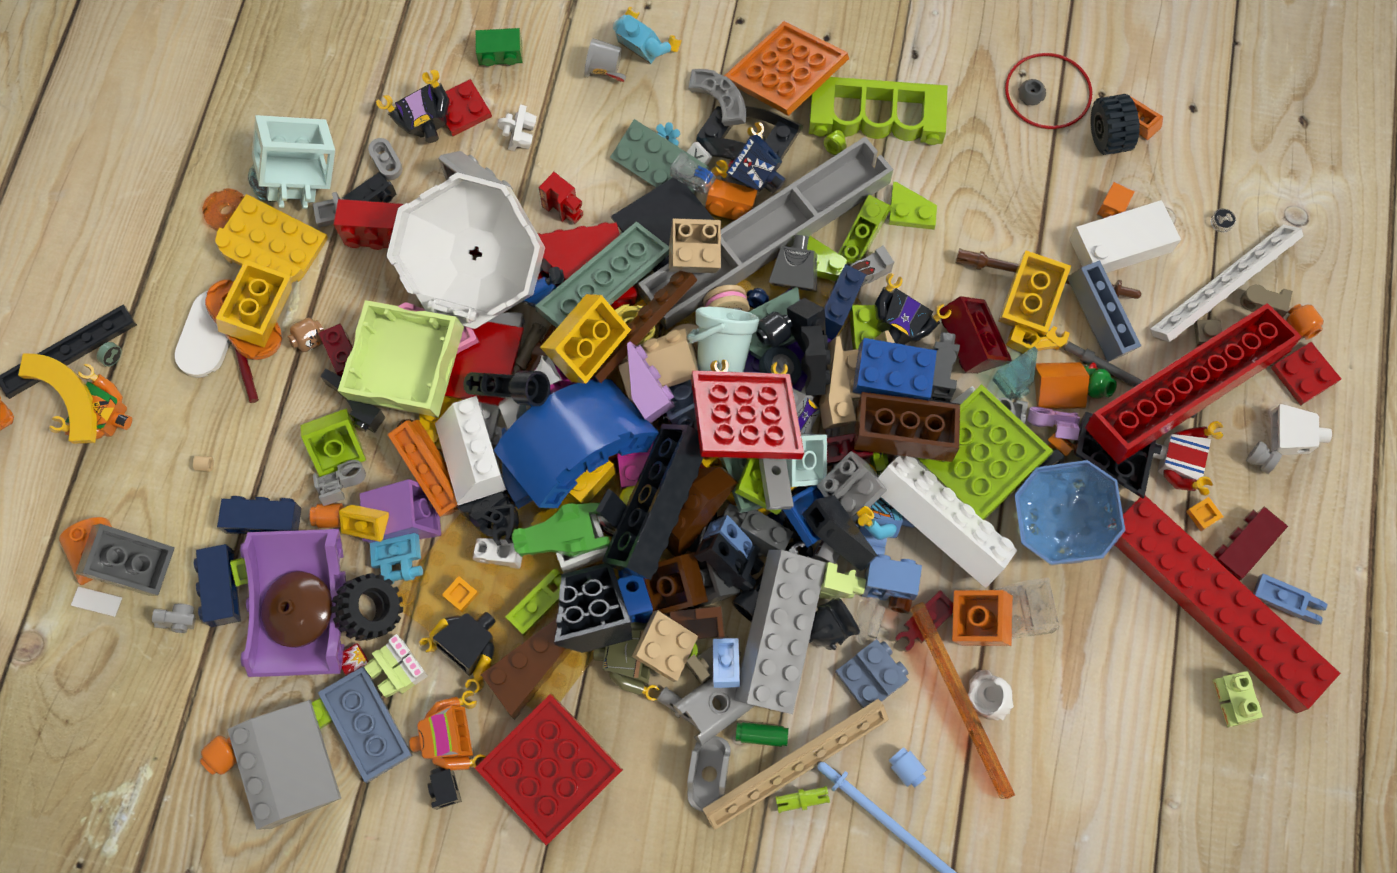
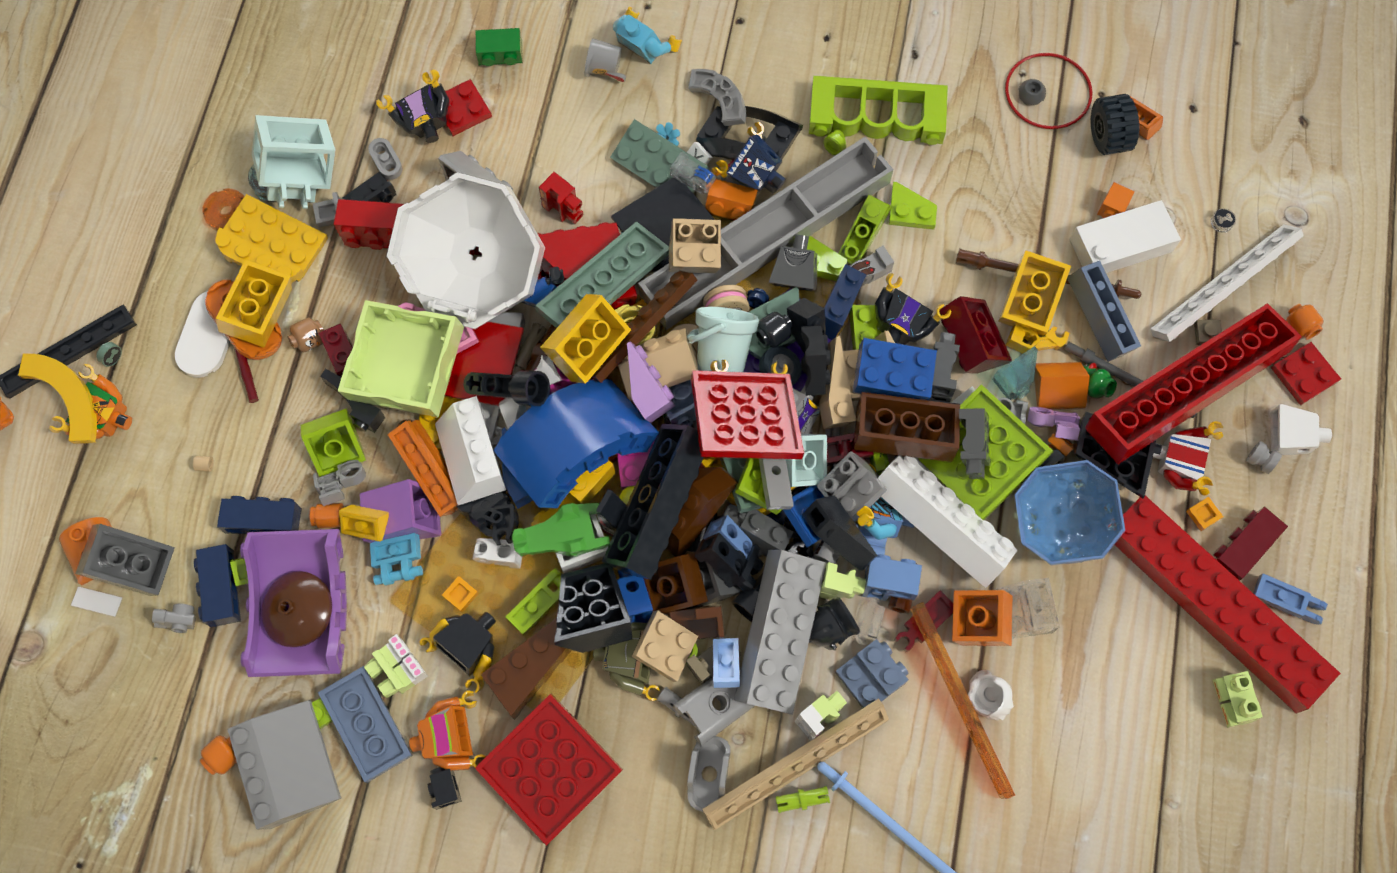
black tyre [331,573,403,641] -> none
tile [342,643,369,676] -> none
white hips [498,104,537,151] -> none
orange plate [724,21,849,116] -> none
green piece [736,722,789,747] -> none
light blue brick [888,748,927,788] -> none
dark tan leg [1240,284,1293,318] -> none
none -> hips [794,691,847,741]
none -> dark grey hips [959,408,990,479]

